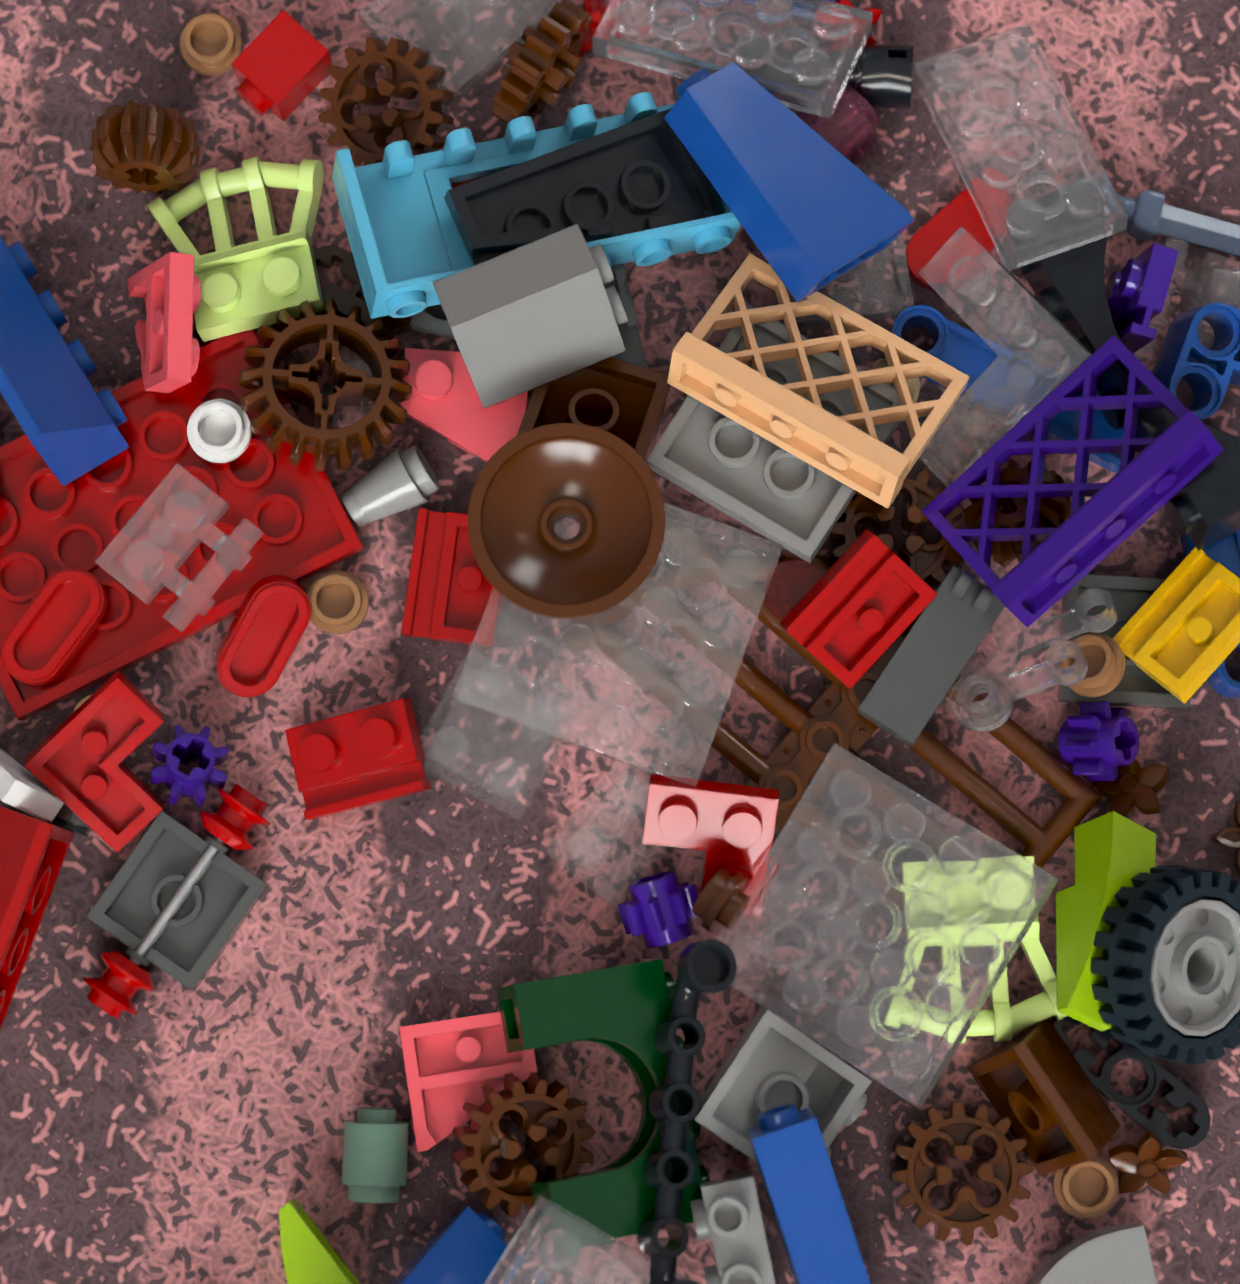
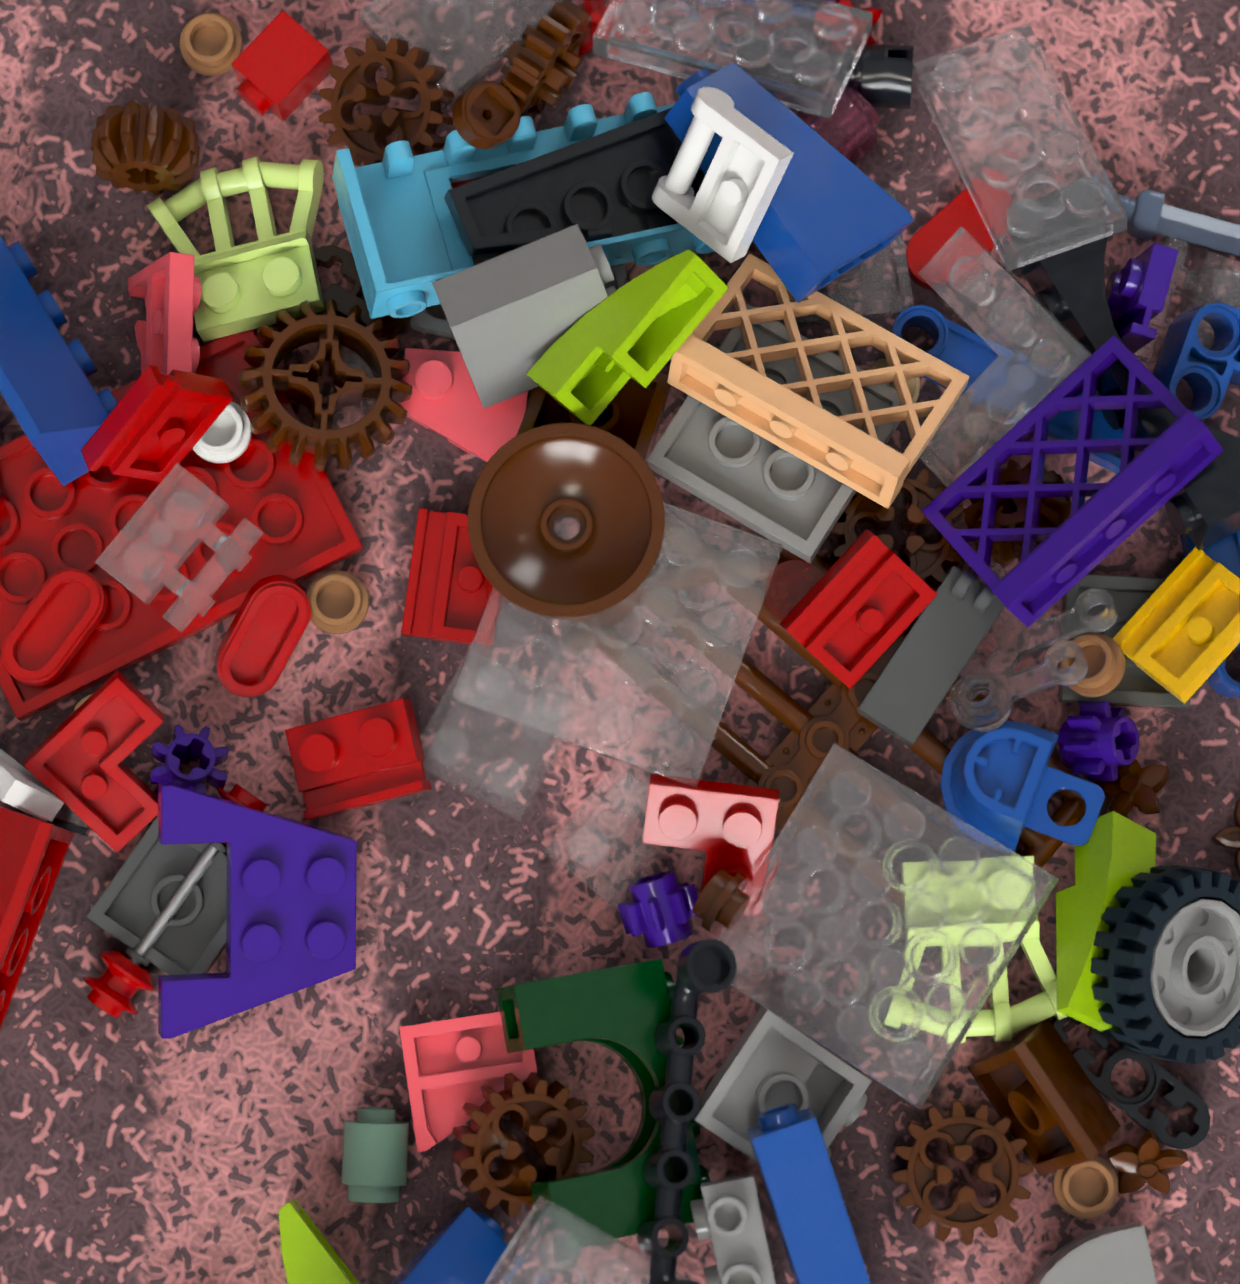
light grey cone [341,445,440,527] -> none
none -> red plate [81,365,233,483]
none -> dark purple wing [158,782,357,1039]
none -> reddish brown tile [453,81,520,149]
none -> lime slope [526,249,729,426]
none -> white plate [652,87,794,263]
none -> blue container [940,720,1105,857]

